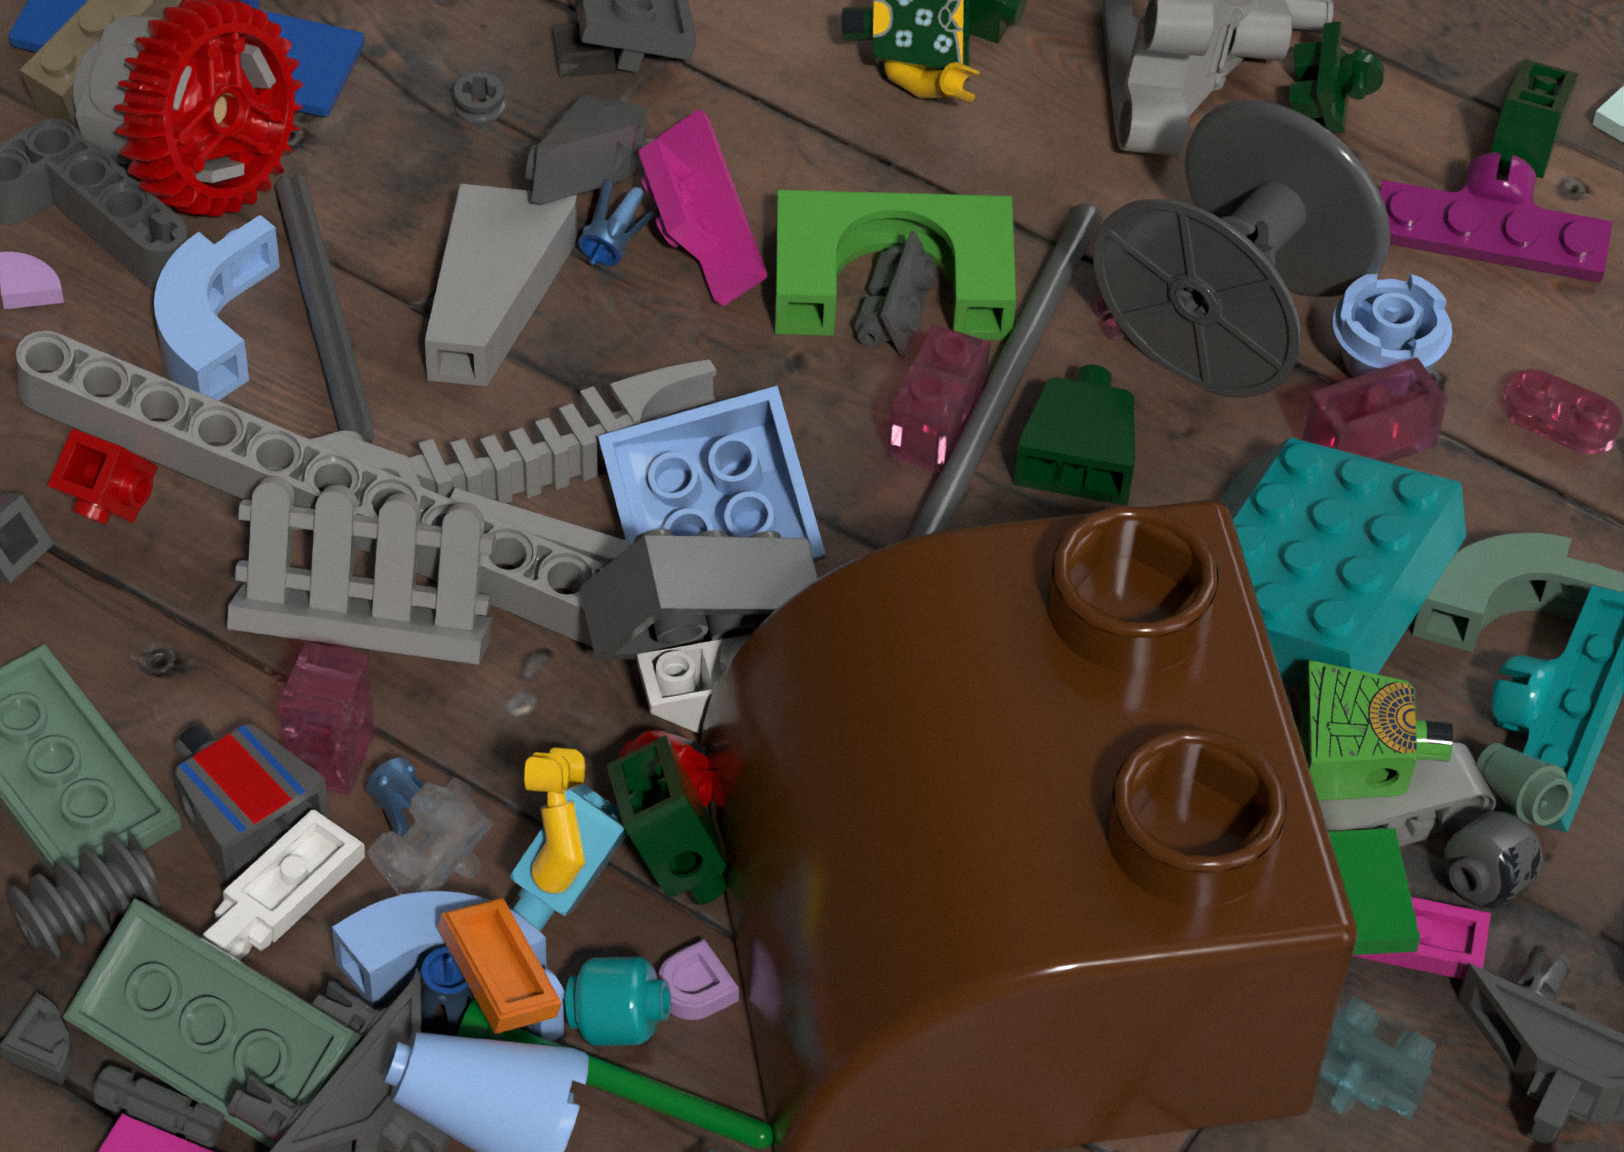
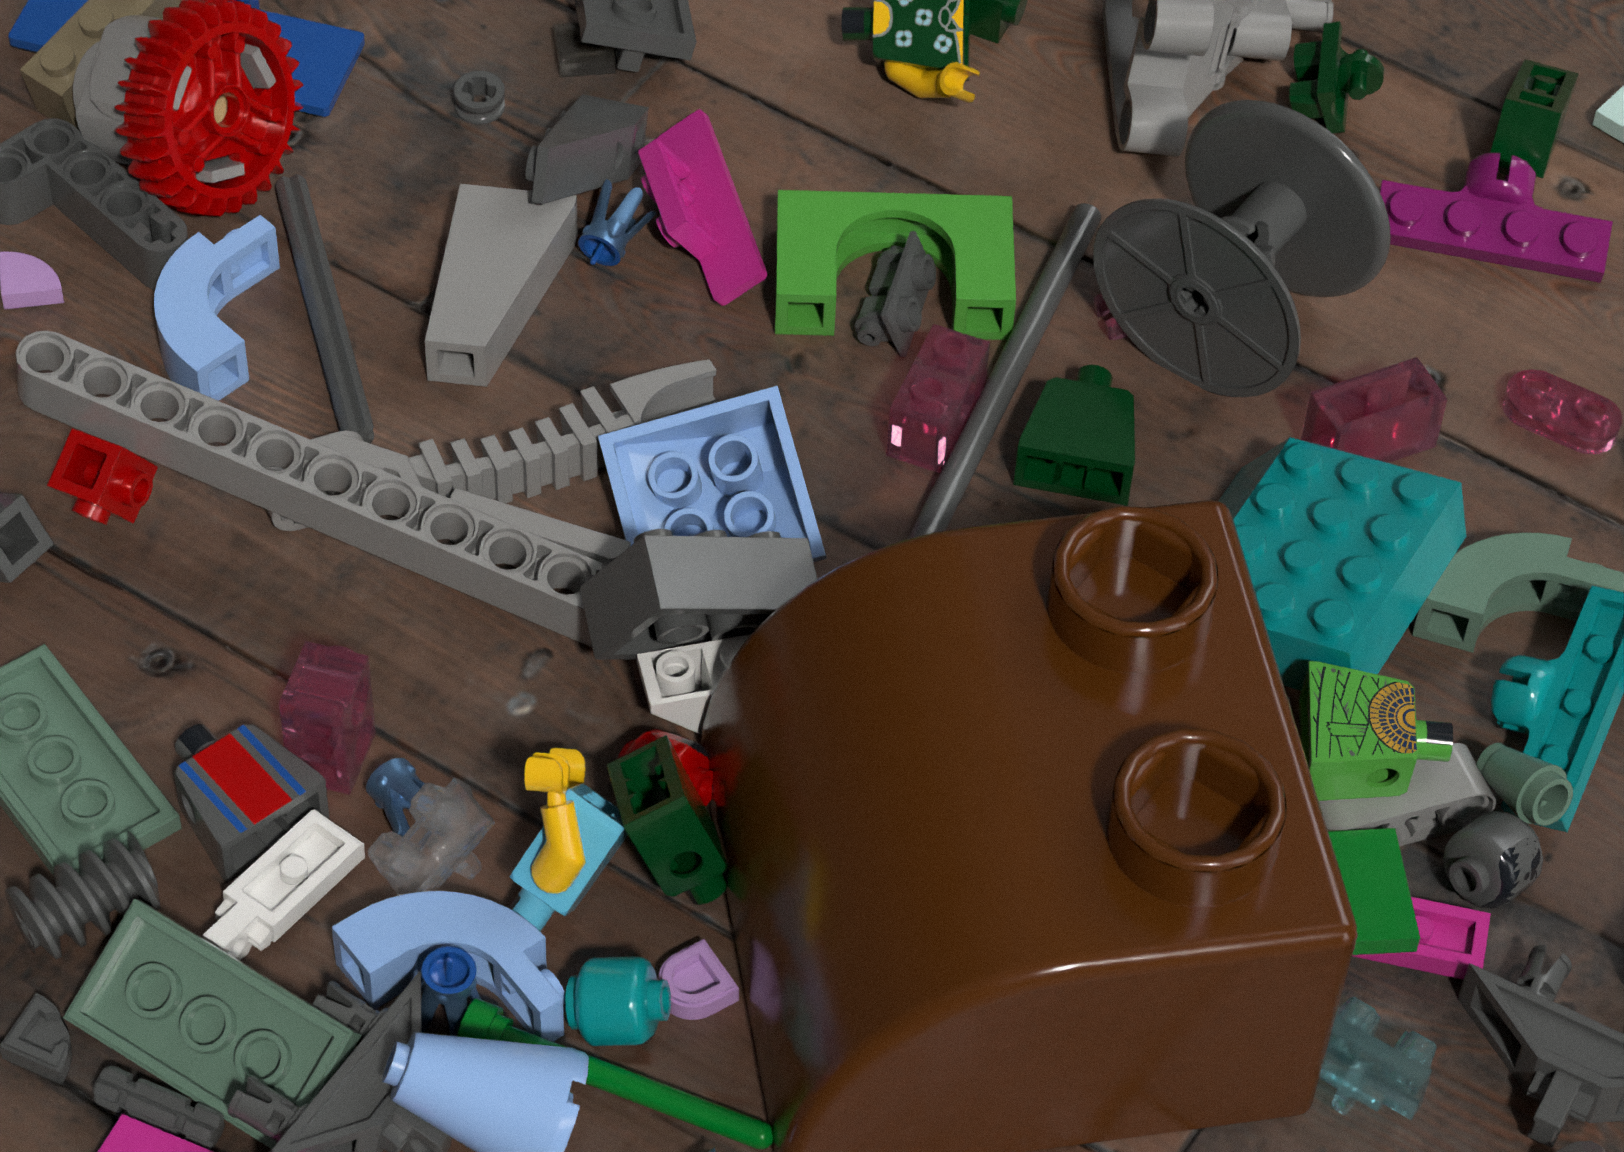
light grey fence [227,476,496,665] -> none
orange tile [437,898,562,1034] -> none
light blue cone [1333,273,1452,391] -> none

